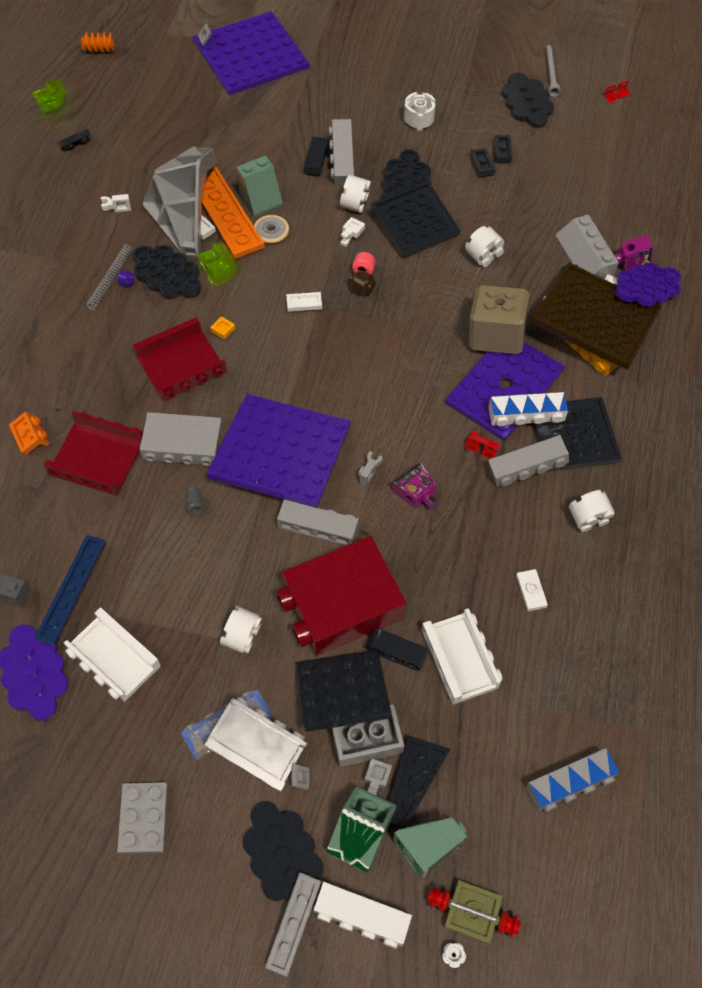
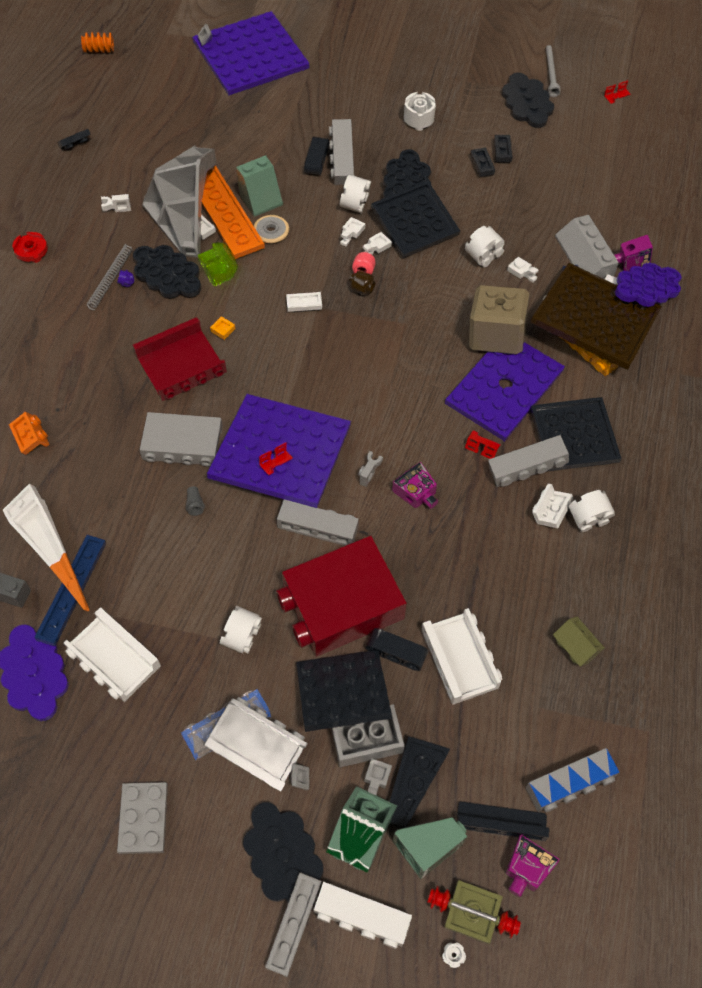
clear neon green brick [32,78,66,114] -> none
dark red panel [43,411,143,496] -> none
white brick [489,392,568,426] -> none
white plate [516,569,548,612] -> none
none -> white plate [3,484,89,611]
none -> red plate [12,232,48,263]
none -> red piece [259,442,293,475]
none -> white plate [363,232,392,255]
none -> black panel [457,802,549,841]
none -> magenta torso [506,835,560,897]
none -> white plate [507,257,538,283]
none -> white bracket [533,484,573,528]
none -> olive brick [553,616,605,667]

